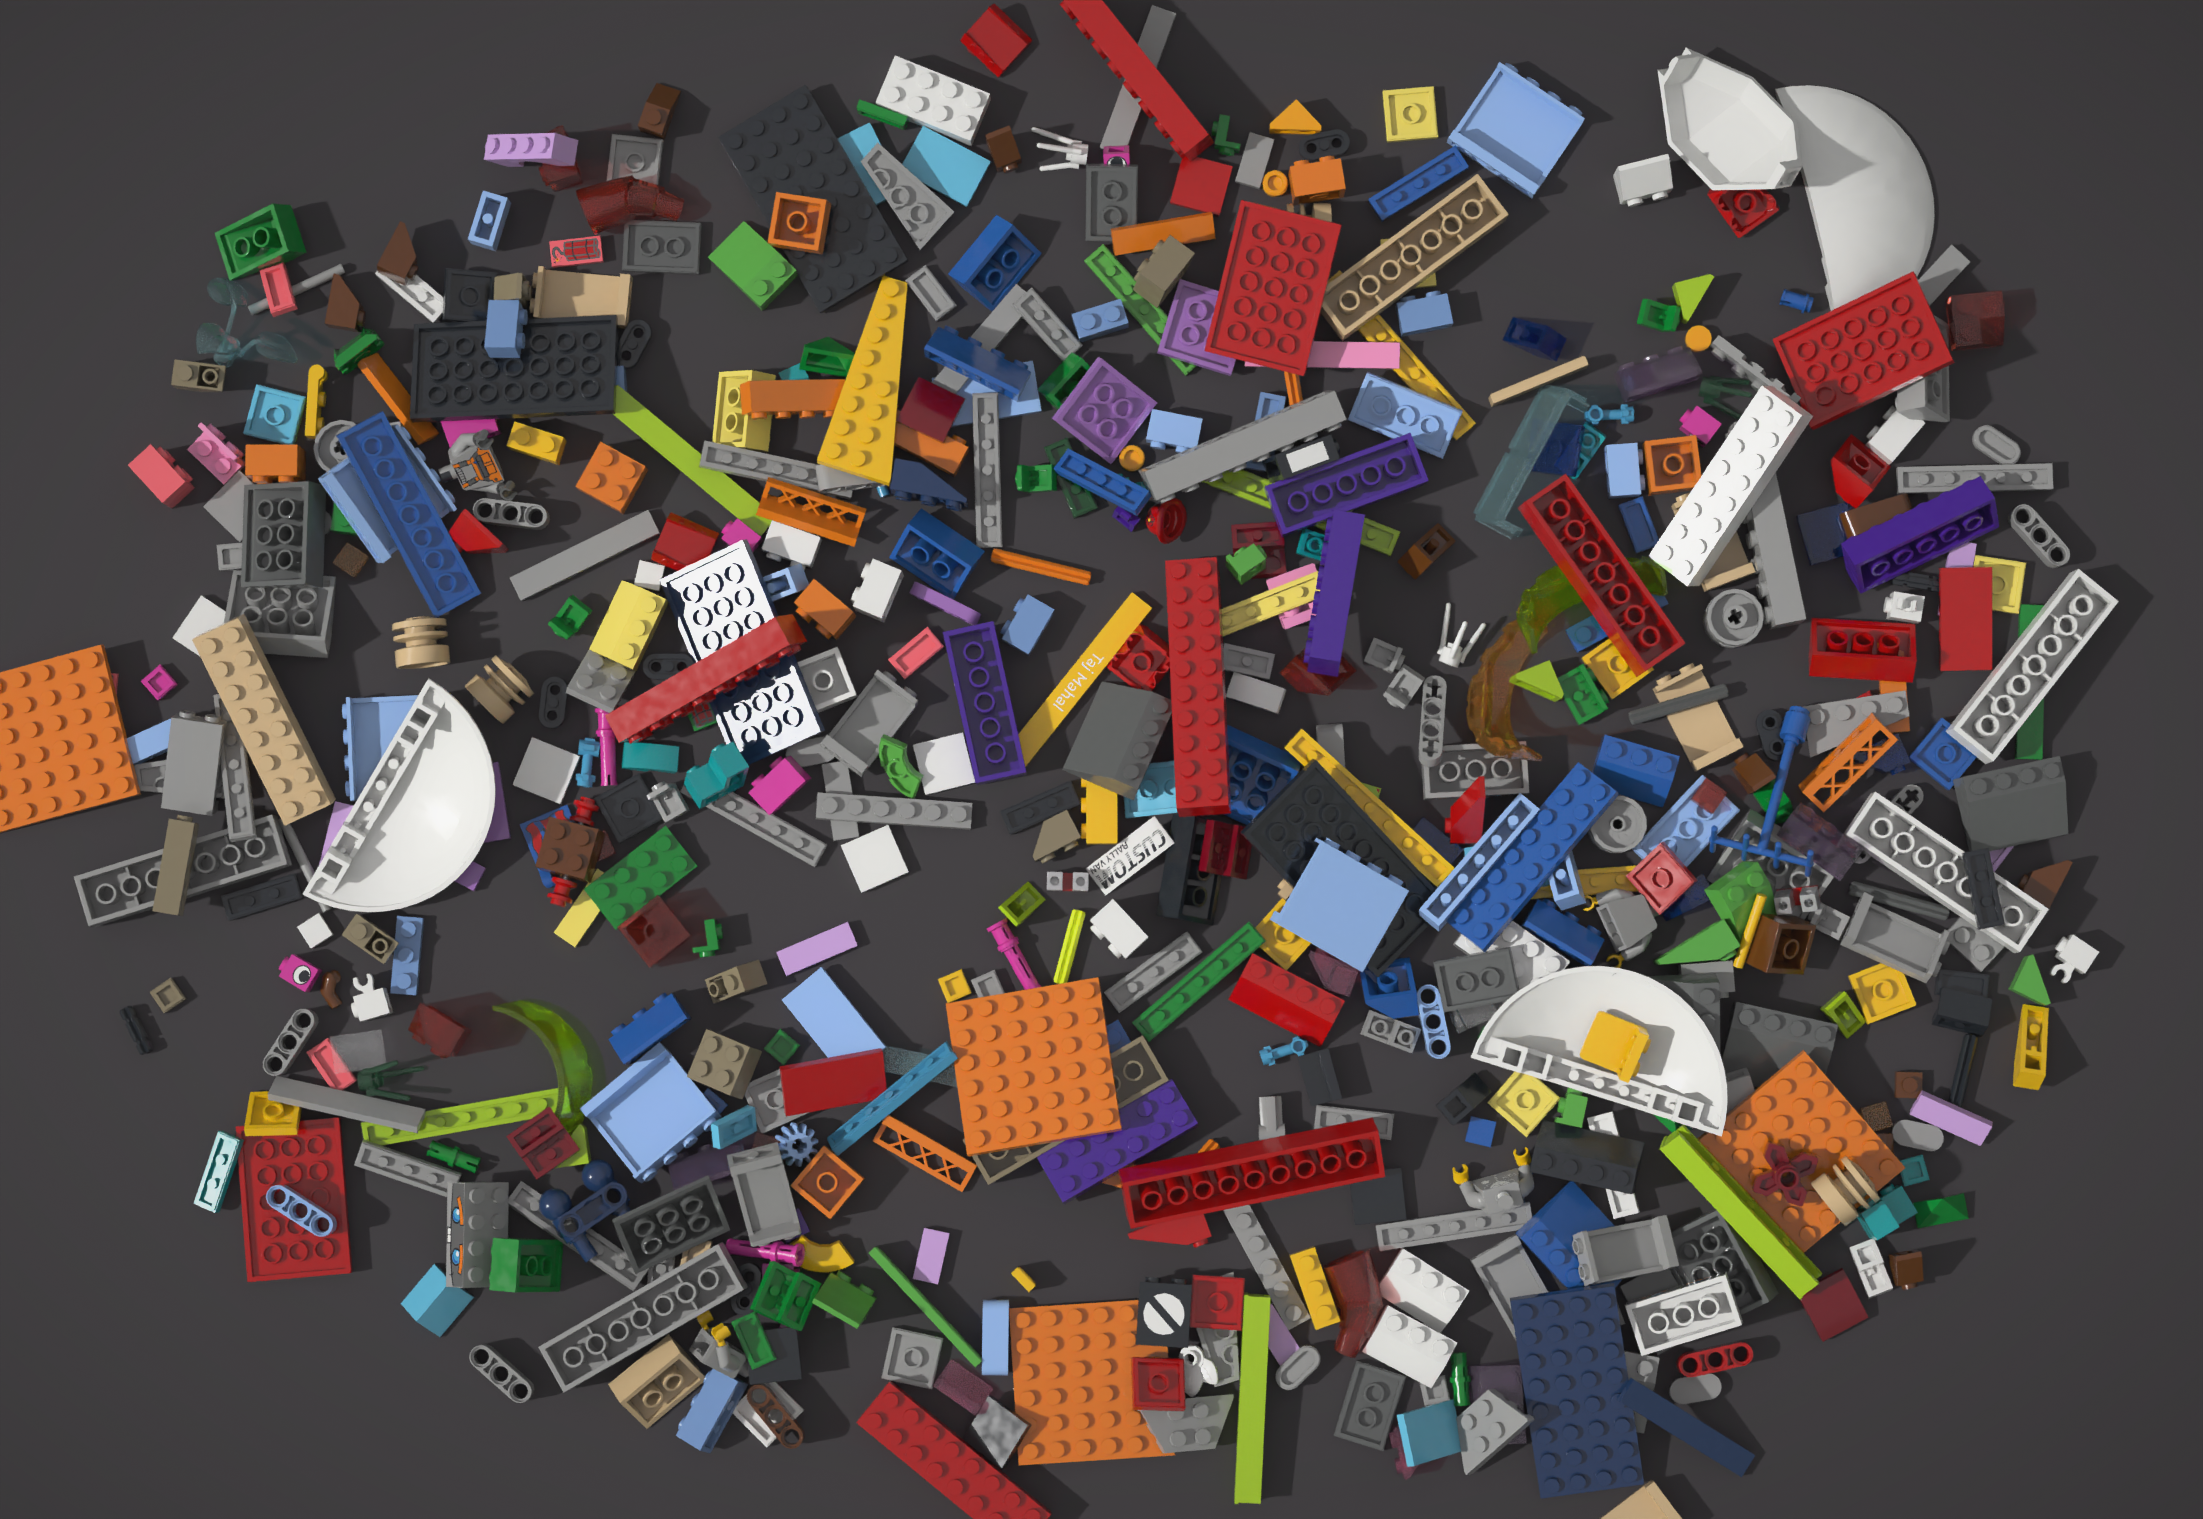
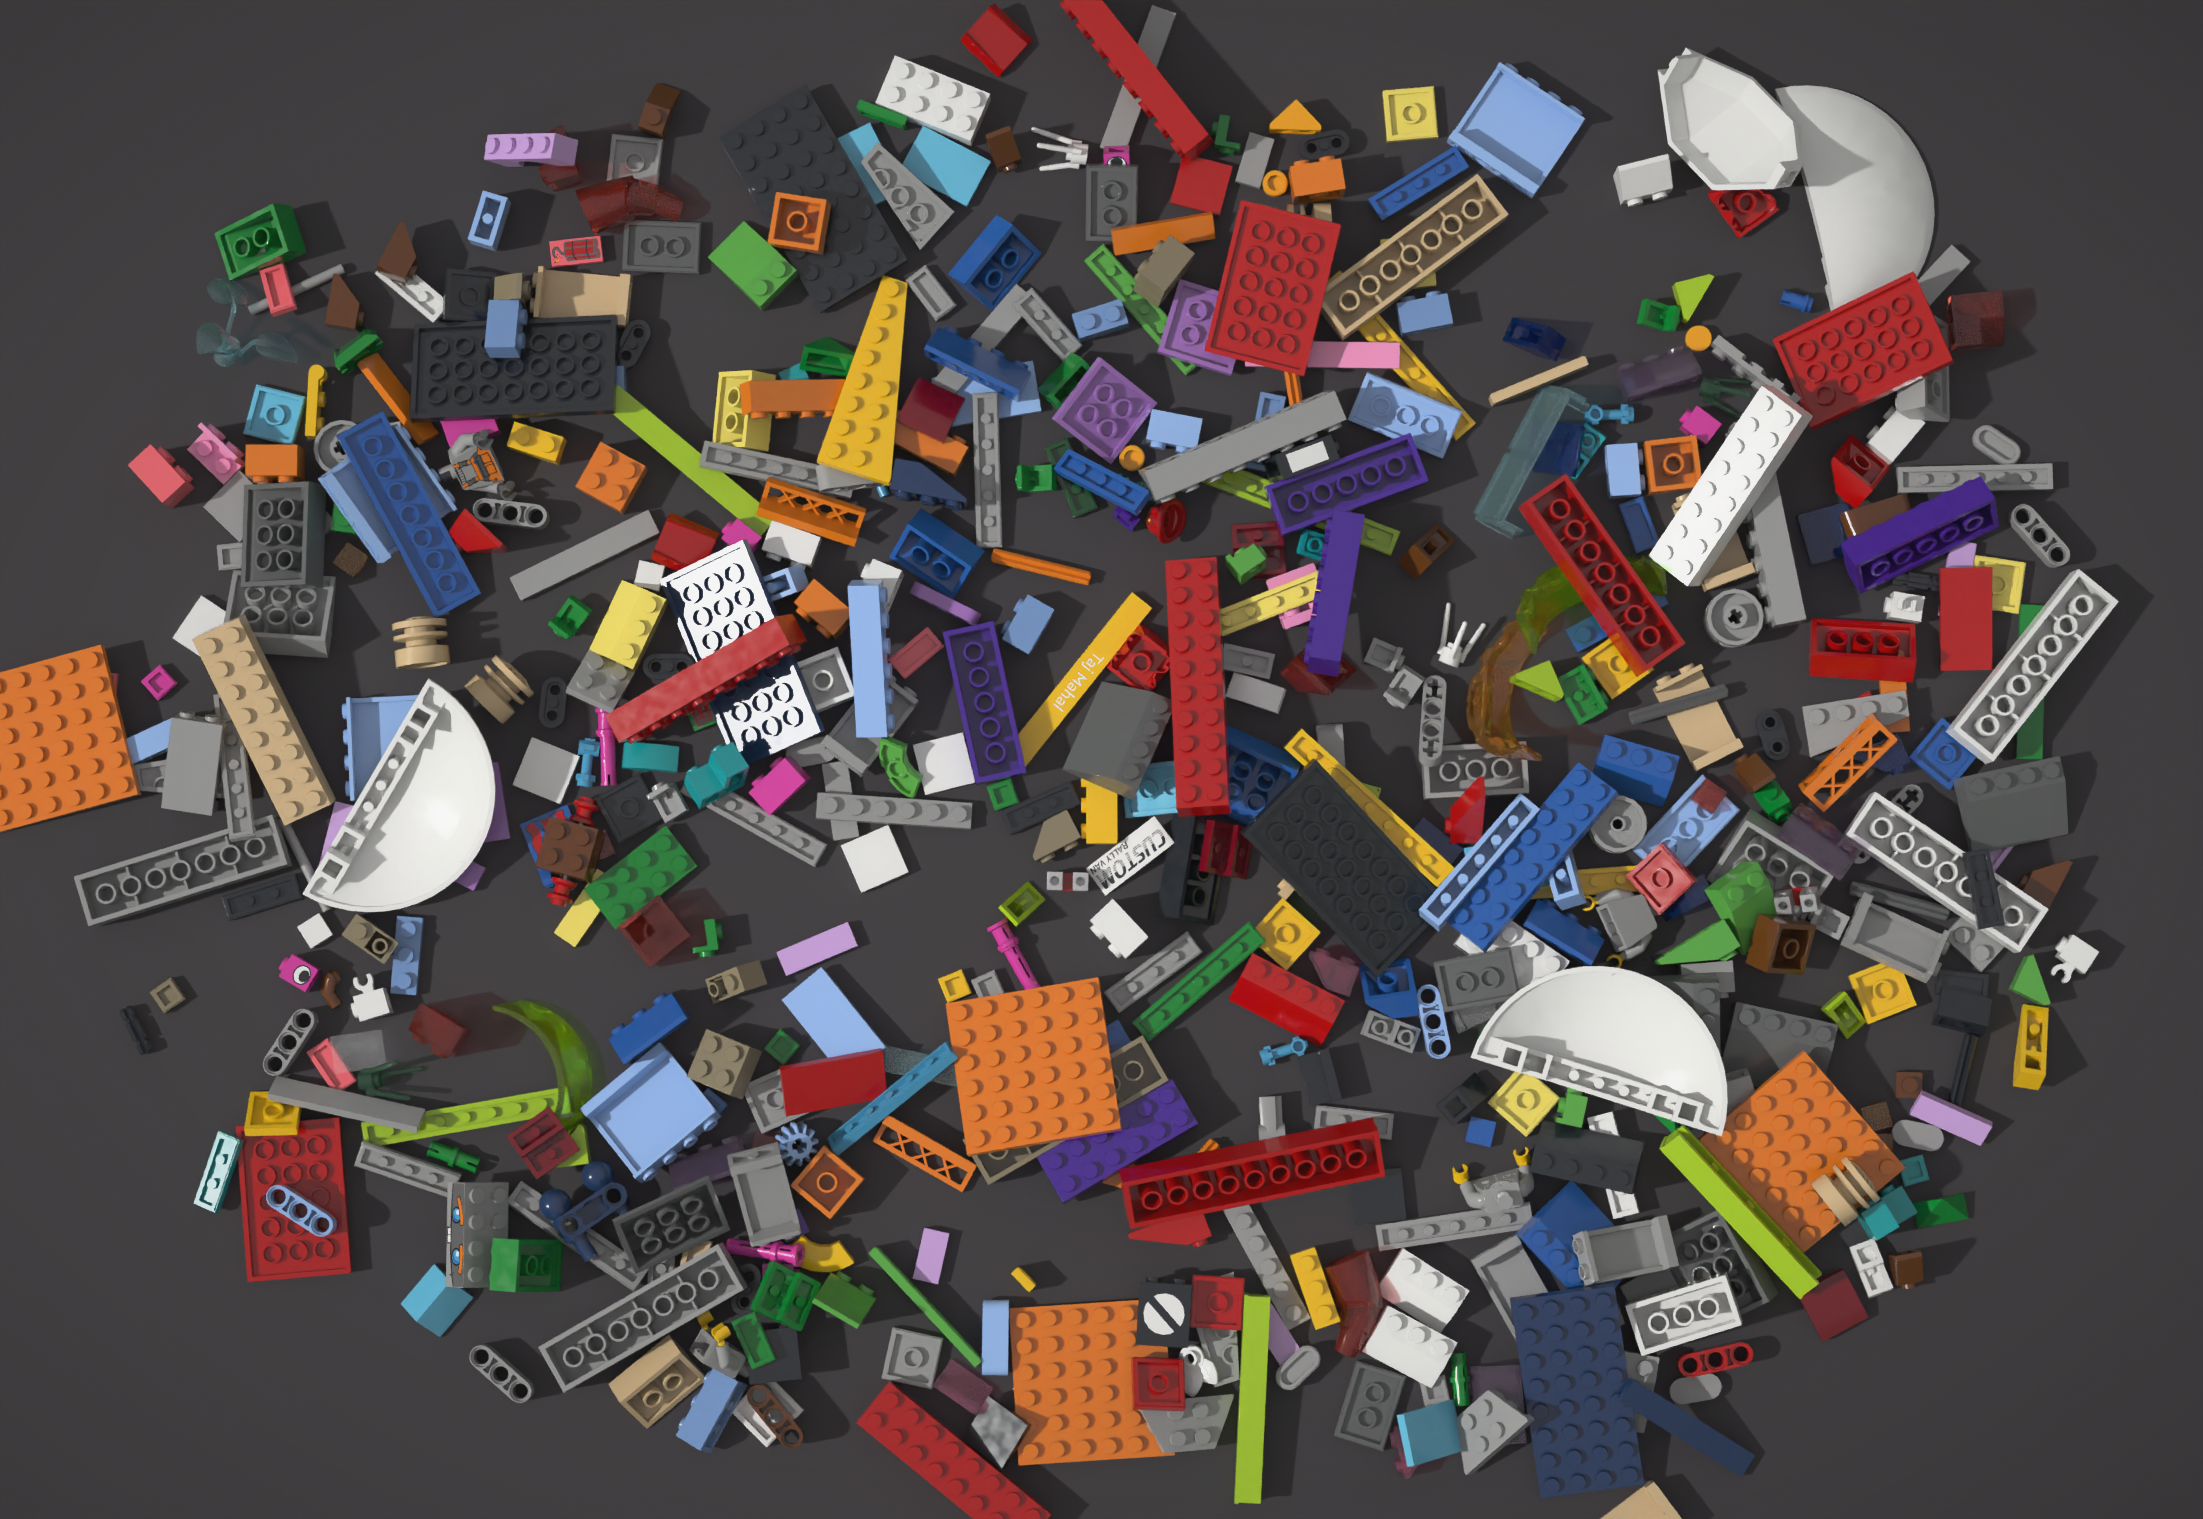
dark tan brick [152,815,199,916] -> none
dark tan slope [171,359,226,392] -> none
medium azure plate [711,1105,757,1150] -> none
neon yellow axle [1054,909,1085,984] -> none
light blue panel [1270,838,1409,972] -> none
yellow bracket [1580,1011,1651,1083] -> none
blue piece [1709,706,1814,877] -> none
yellow bar [1733,893,1767,969] -> none
dark red plant [1752,1141,1818,1207] -> none
none -> light blue brick [848,580,895,737]
none -> green tile [986,778,1019,811]

